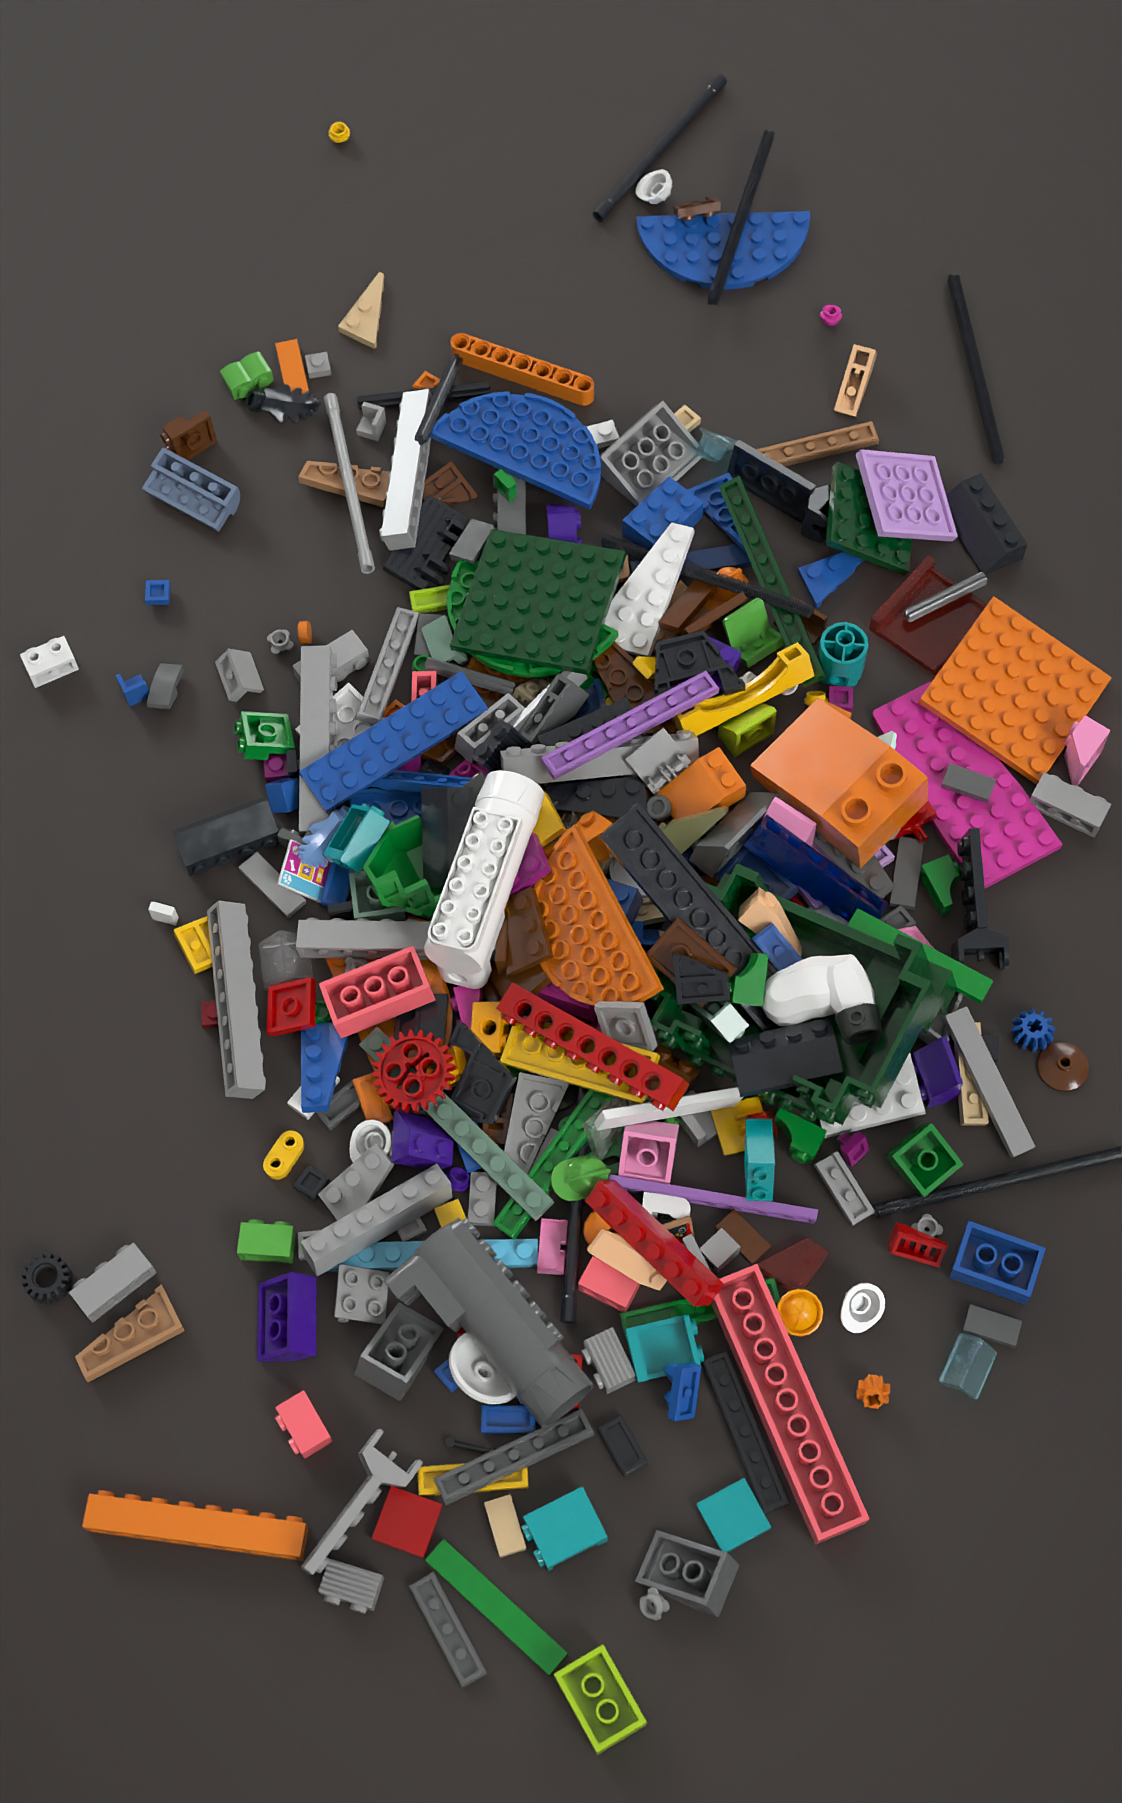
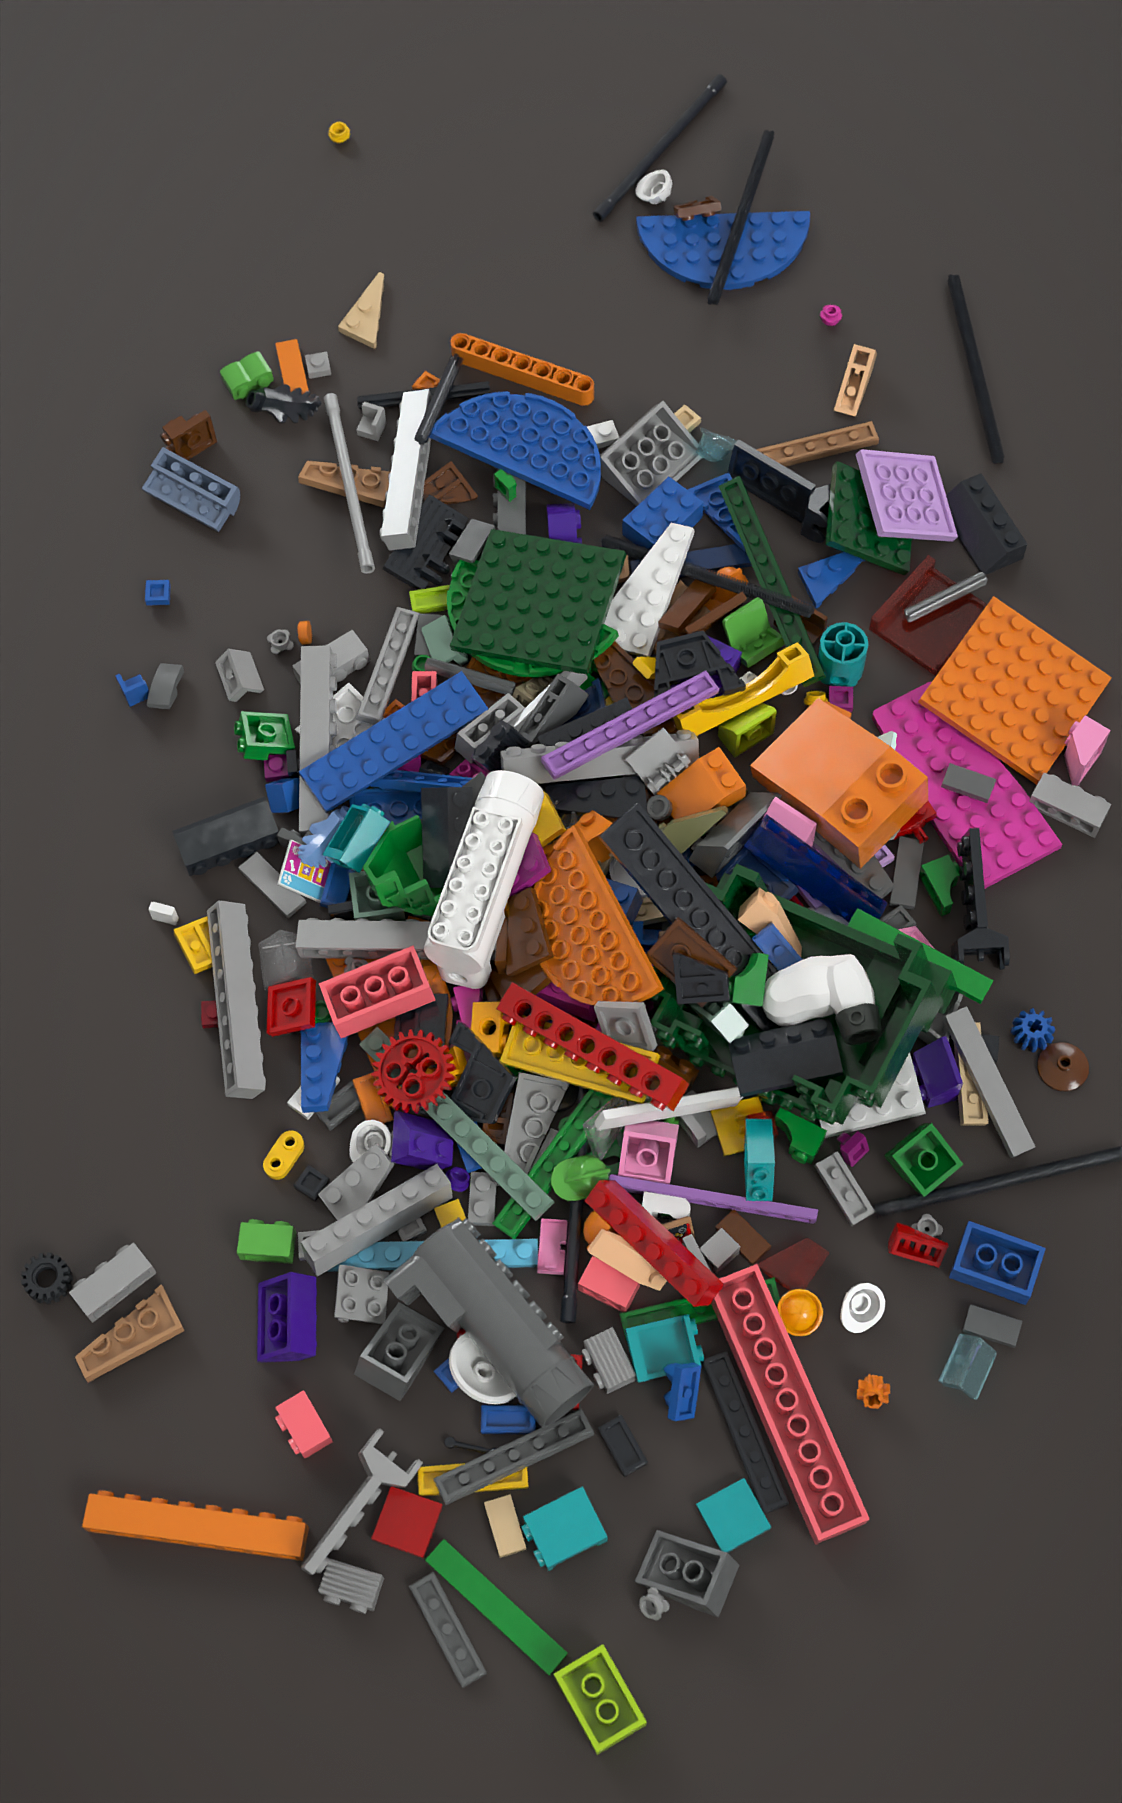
white brick [20,636,79,688] -> none

